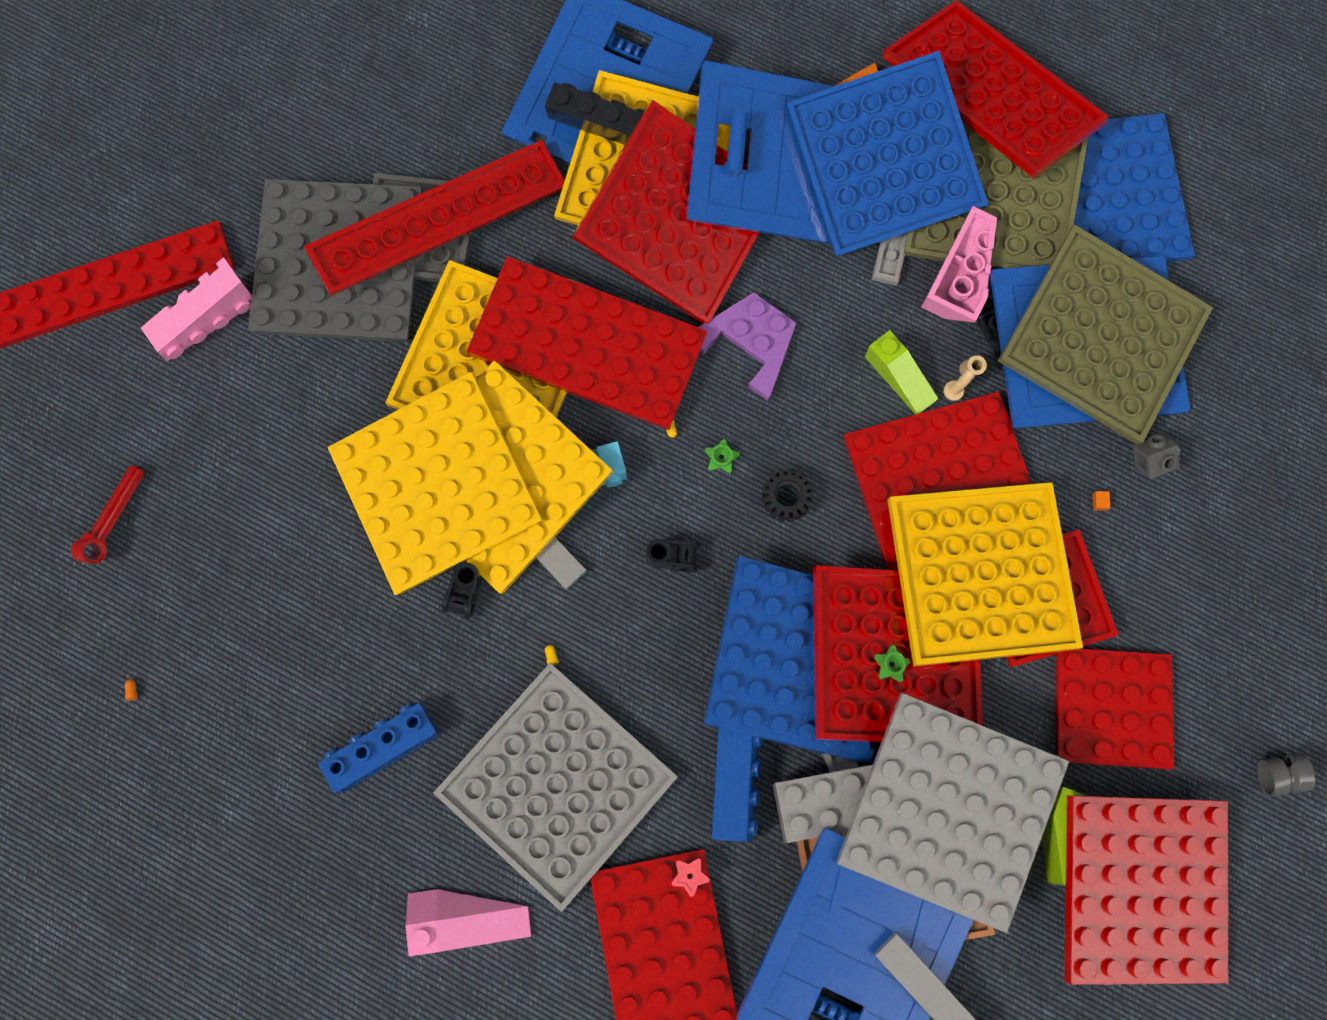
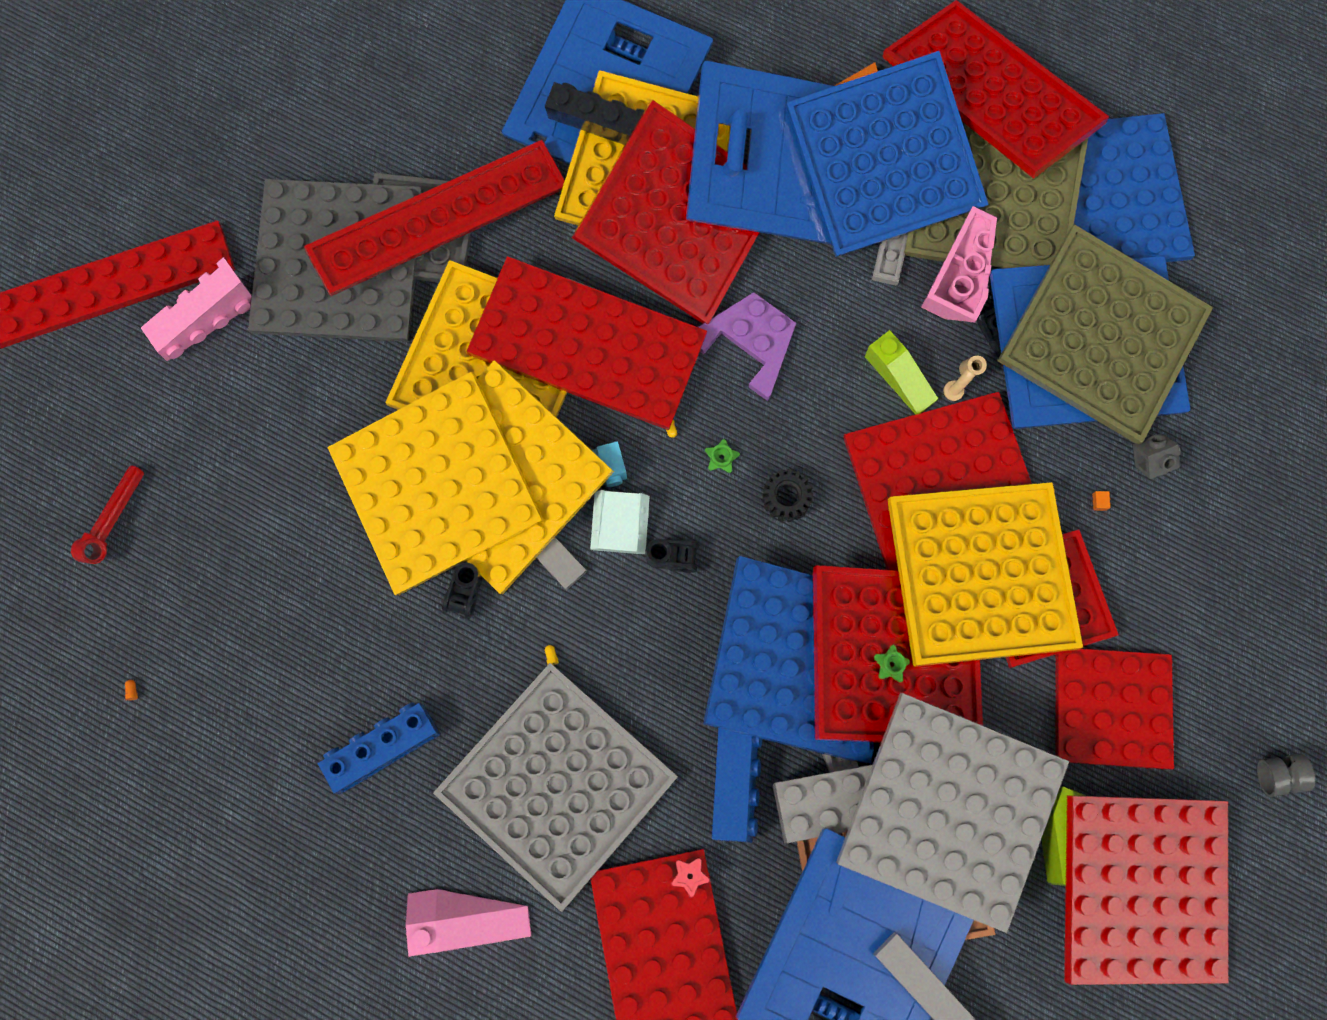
none -> light aqua slope [590,490,650,554]

